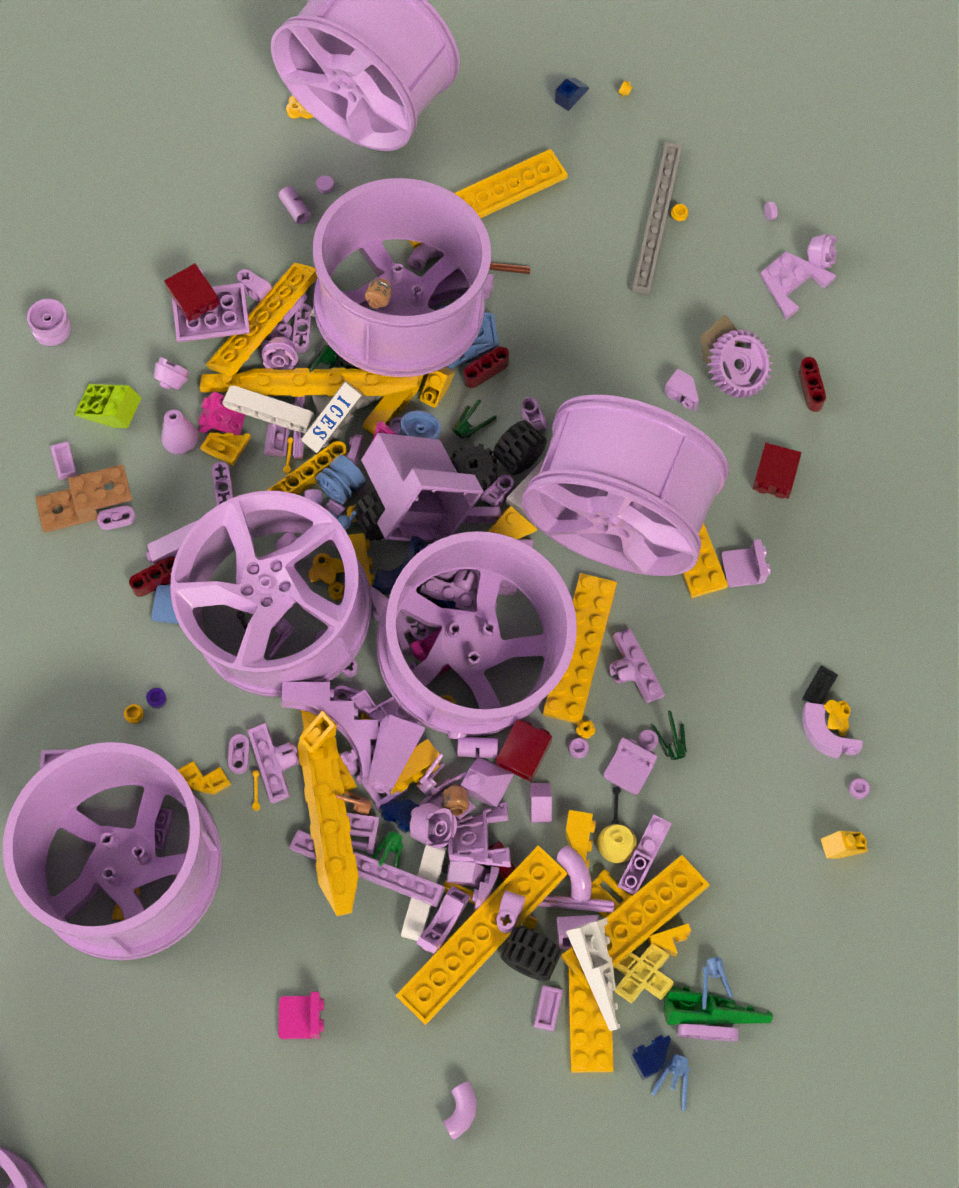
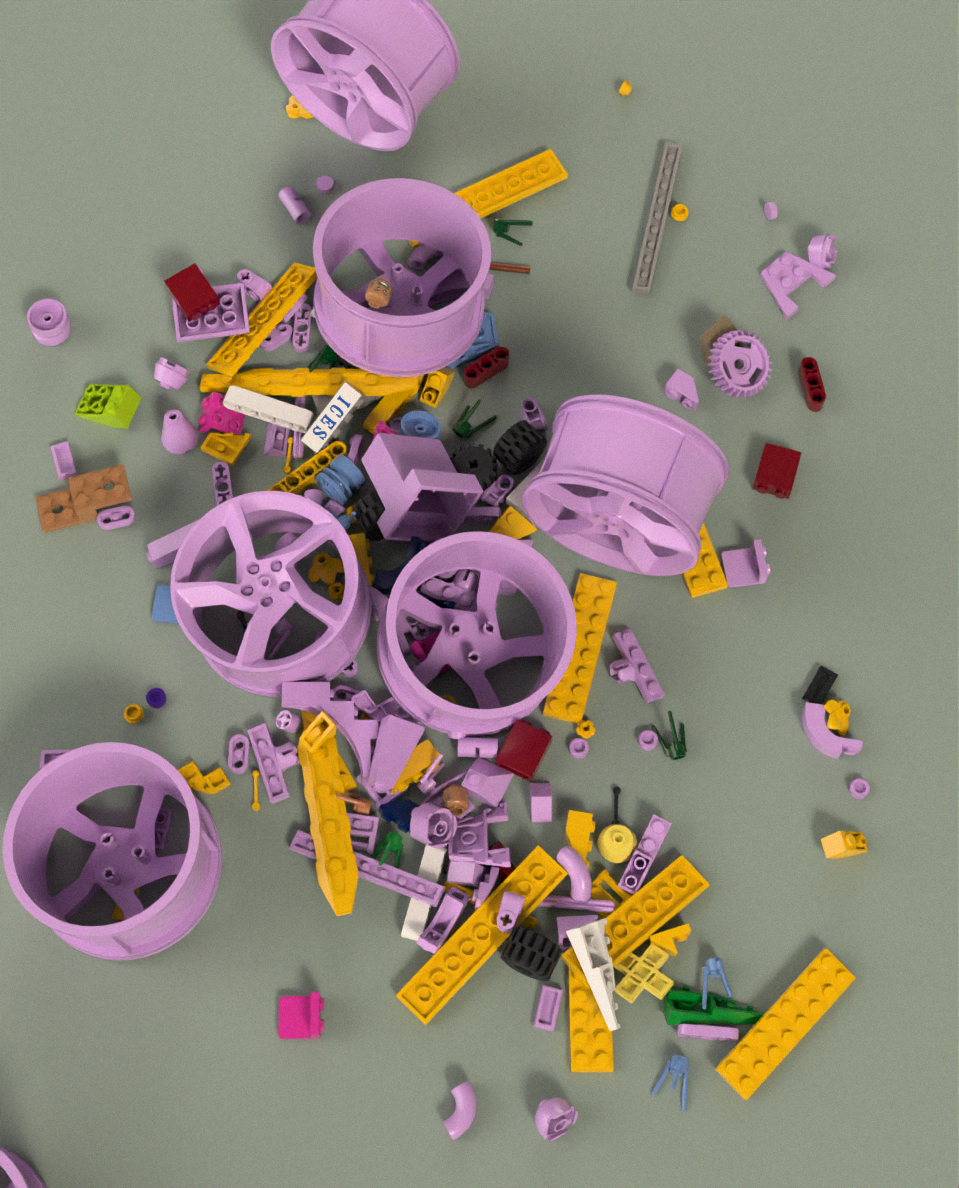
dark red beam [129,556,175,597] -> none
lavender cone [262,337,298,370] -> none
lavender plate [340,749,359,776] -> none
clear blue slope [555,78,589,111] -> none
lavender bracket [603,737,658,795] -> none
clear blue slope [631,1035,671,1081] -> none
none -> lavender wheel [276,710,301,733]
none -> dark green plant [493,218,533,246]
none -> lavender cylinder [535,1097,578,1141]
none -> yellow plate [715,948,856,1100]

